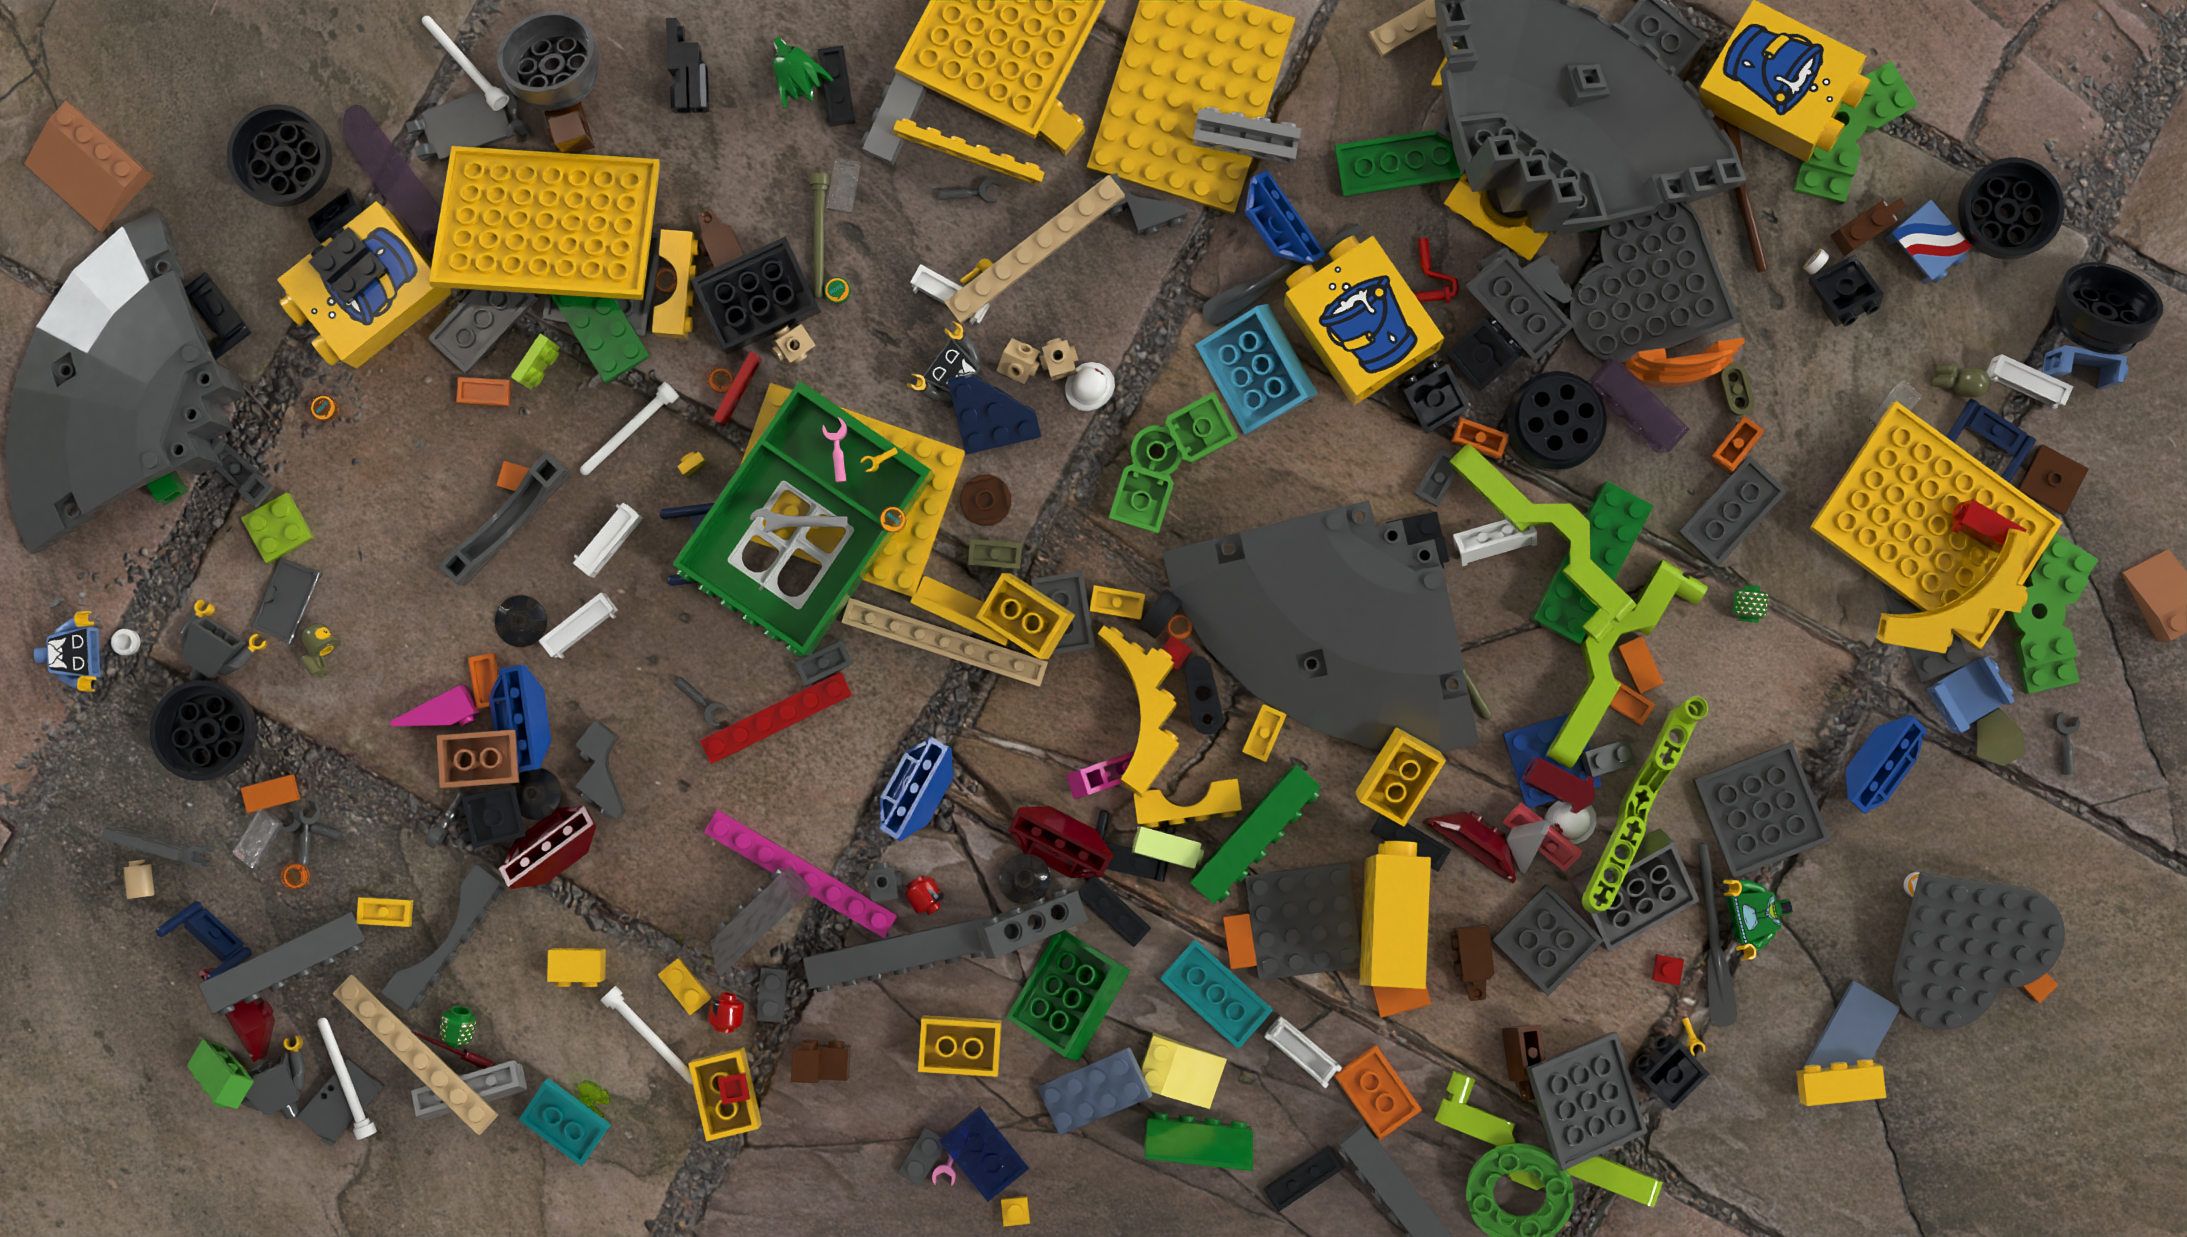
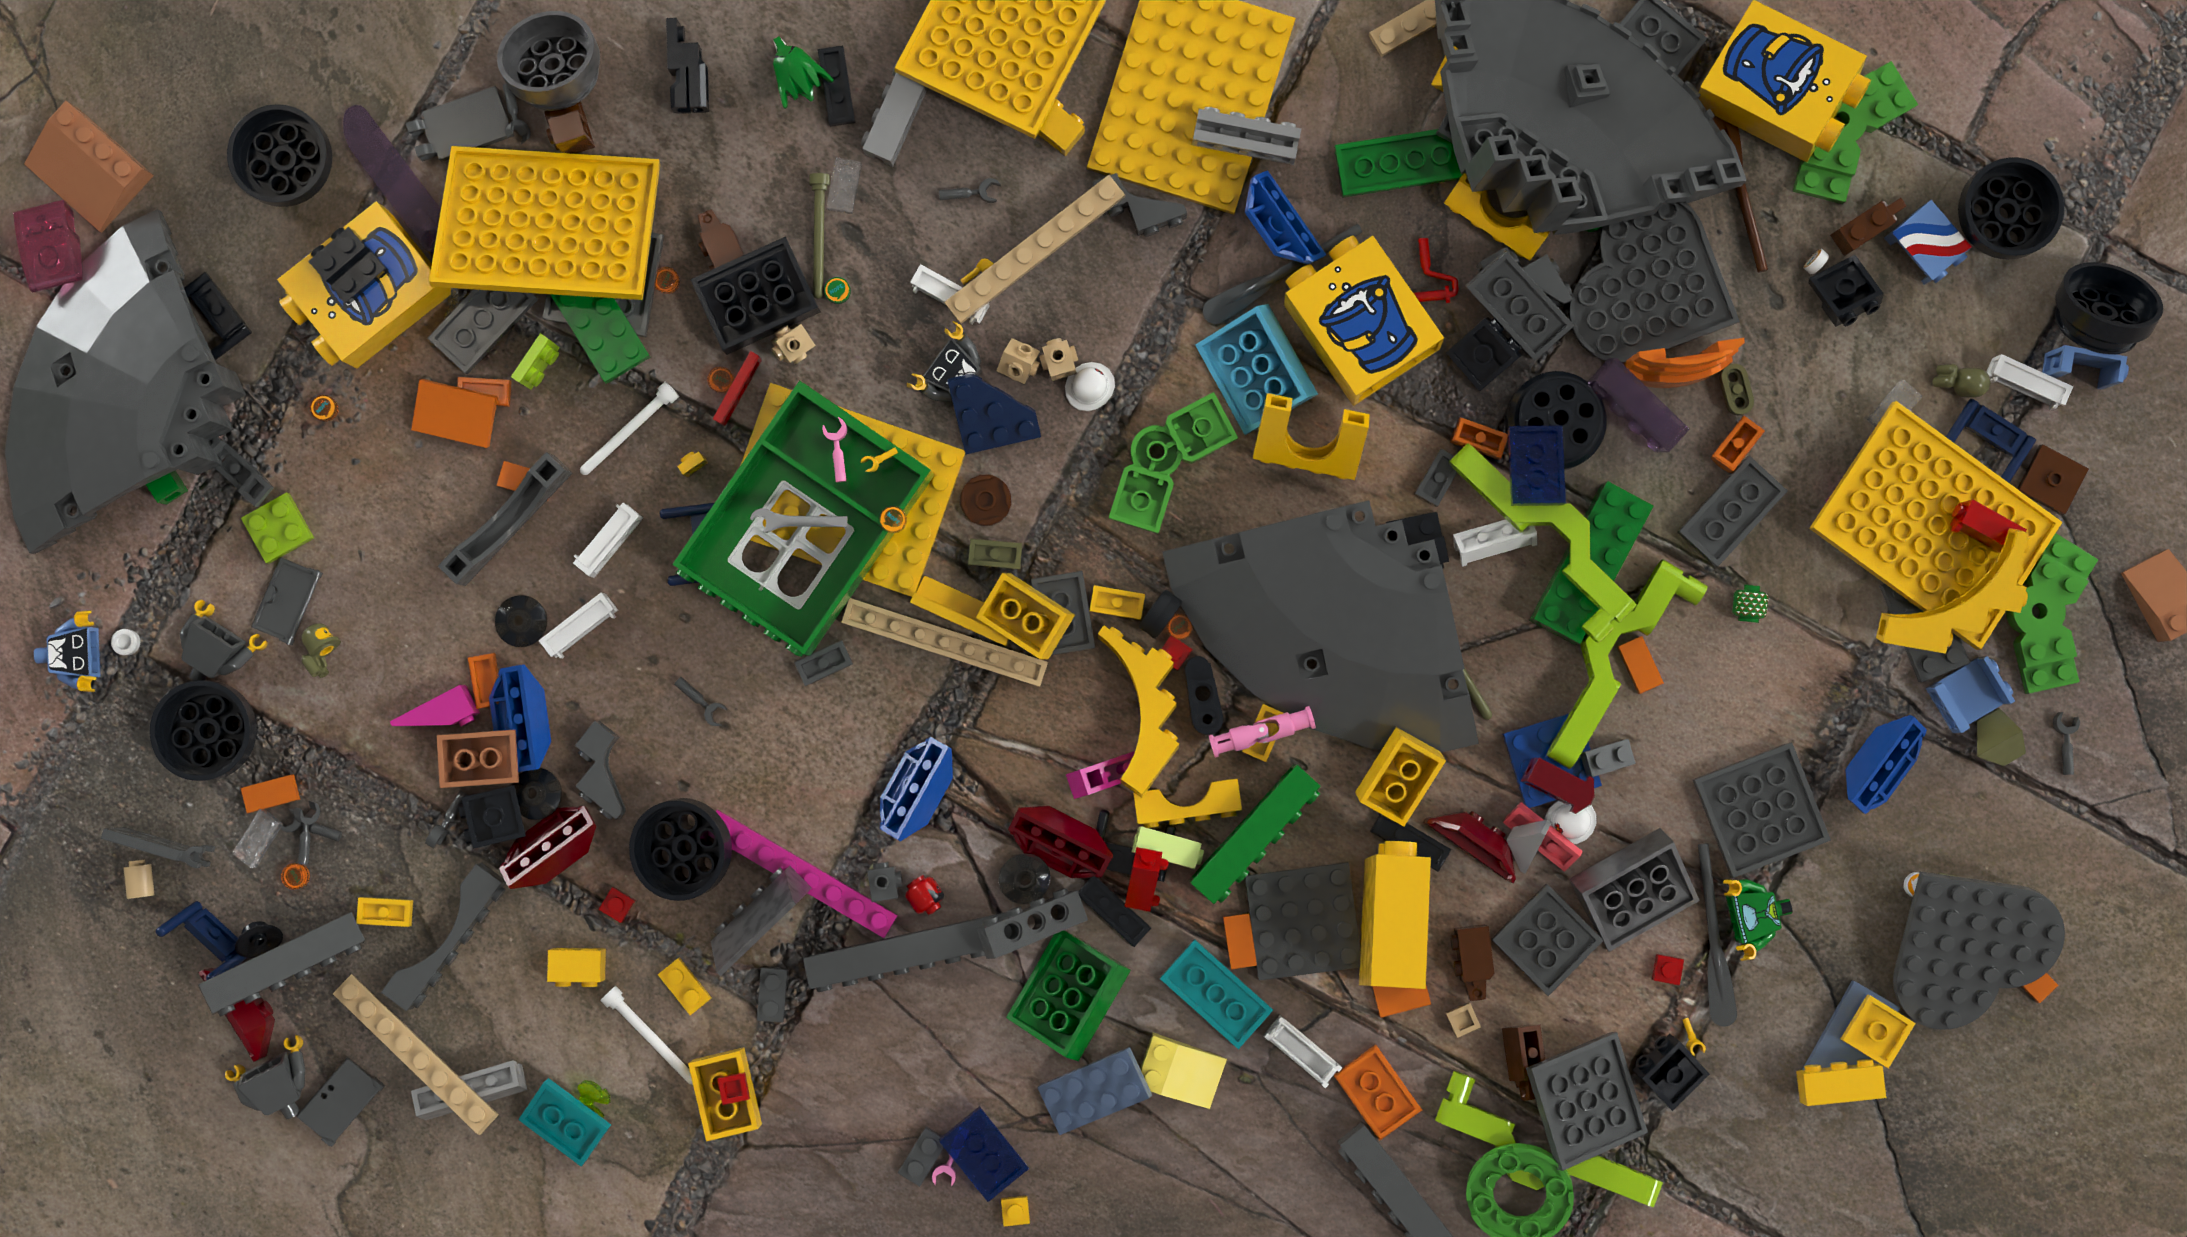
bright green brick [187,1038,254,1109] -> none
black plate [308,188,365,243] -> none
white piece [317,1018,377,1140] -> none
dark red sword [411,1031,496,1069] -> none
white piece [422,16,509,111] -> none
green head [439,1006,477,1048] -> none
yellow arch [652,229,700,339] -> none
red plate [700,672,853,764] -> none
red head [708,992,744,1033] -> none
reddish brown brick [791,1039,851,1083] -> none
yellow plate [891,119,1045,186] -> none
yellow brick [918,1015,1002,1077] -> none
green slope [1143,1111,1253,1171] -> none
black tile [1263,1145,1344,1212] -> none
black plate [1397,359,1470,434] -> none
lime beam [1582,696,1708,914] -> none
orange tile [1609,678,1656,726] -> none
none -> clear pink slope [13,200,83,293]
none -> black piece [235,921,283,958]
none -> orange tile [411,379,498,448]
none -> red plate [598,887,636,923]
none -> black wheel [629,798,732,901]
none -> red brick [1124,847,1169,912]
none -> bright pink piece [1208,706,1316,758]
none -> yellow arch [1253,393,1370,480]
none -> tan plate [1445,1002,1481,1038]
none -> clear blue plate [1508,426,1566,506]
none -> yellow plate [1841,994,1916,1069]

